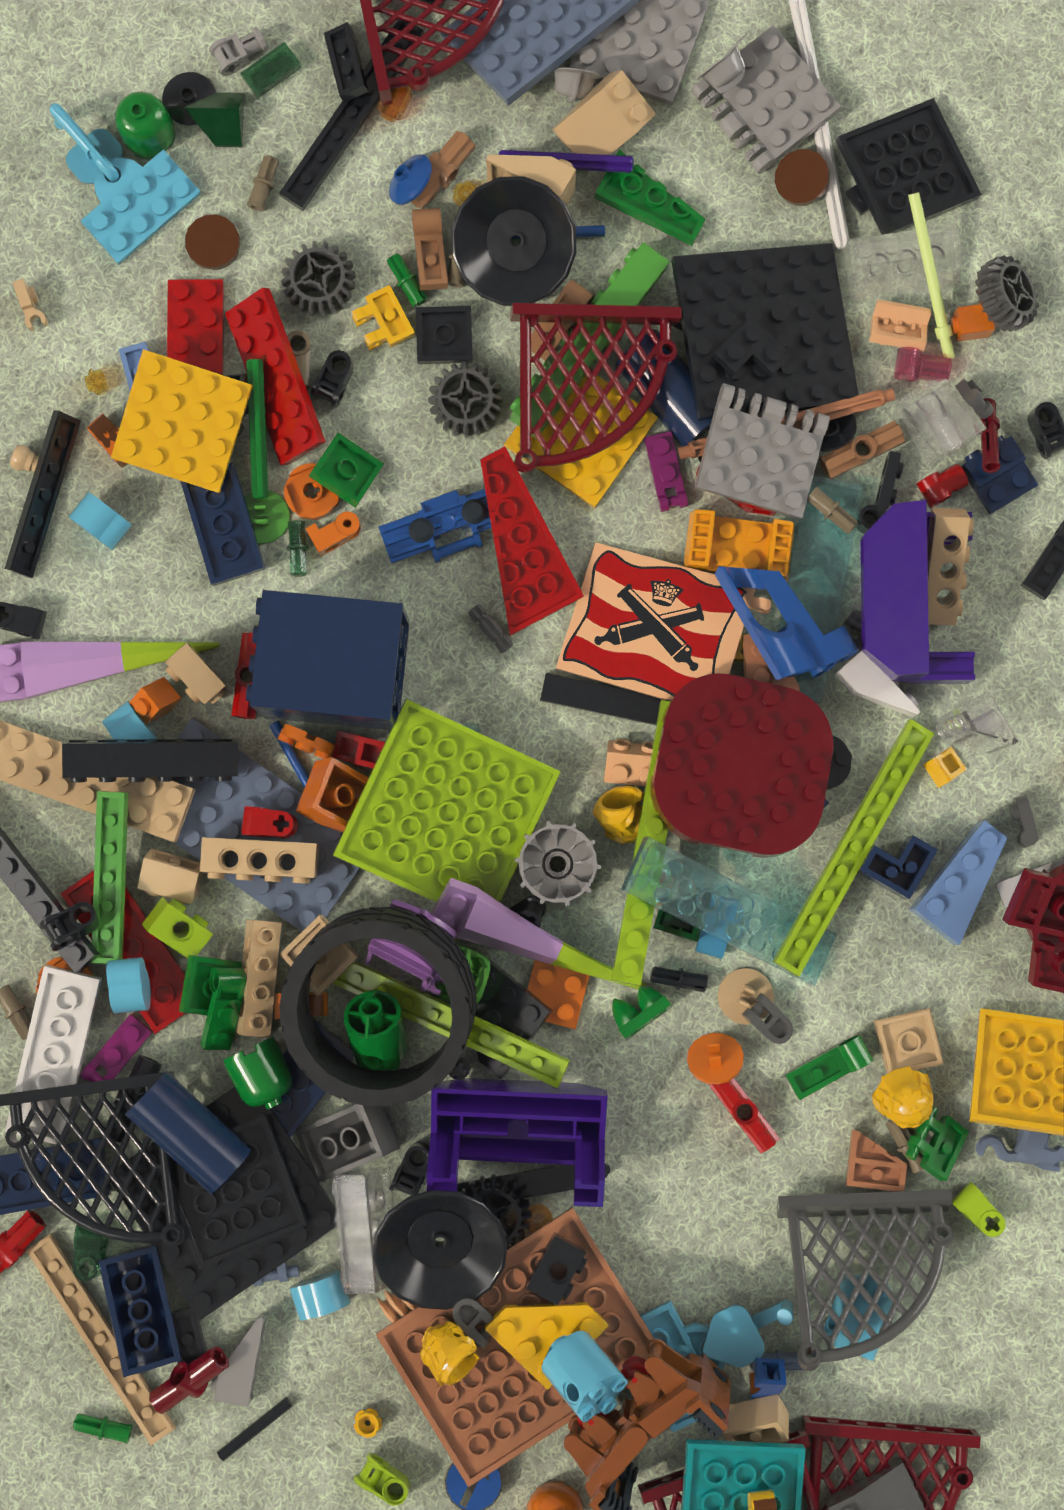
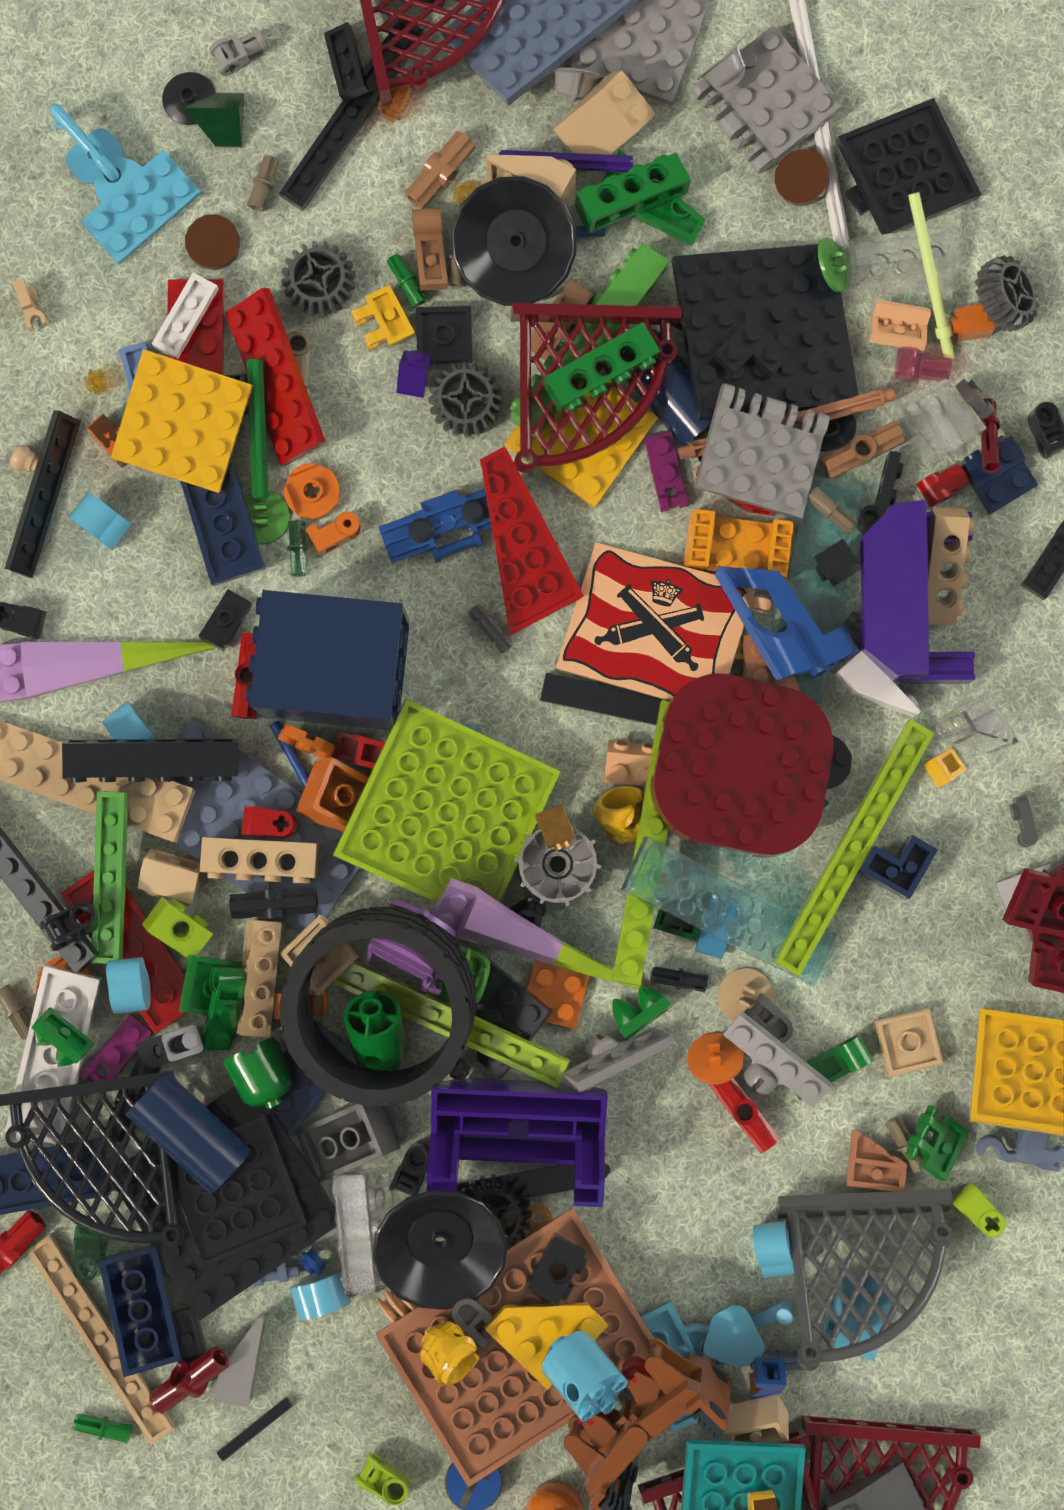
green cylinder [115,91,176,159] -> none
orange brick [129,677,181,725] -> none
tan brick [165,642,226,705] -> none
clear green plate [240,42,302,99] -> none
green plate [309,432,384,508] -> none
black piece [310,350,354,408] -> none
yellow plate [354,1408,382,1438] -> none
blue dish [389,154,432,205] -> none
yellow helmet [872,1066,934,1129] -> none
medium blue wedge [909,820,1007,945] -> none
none -> green tile [31,1007,95,1067]
none -> black torso [135,1024,204,1071]
none -> white plate [152,273,219,360]
none -> black plate [199,589,252,652]
none -> black piece [229,888,318,919]
none -> blue plate [300,1248,326,1276]
none -> dark purple brick [396,350,431,398]
none -> pearl gold brick [535,804,575,851]
none -> green brick [543,322,660,413]
none -> light grey plate [561,1027,672,1093]
none -> green brick [575,153,691,234]
none -> light grey plate [723,1011,832,1108]
none -> medium azure piece [753,1220,794,1279]
none -> black brick [814,539,861,587]
none -> bright green piece [818,237,851,293]

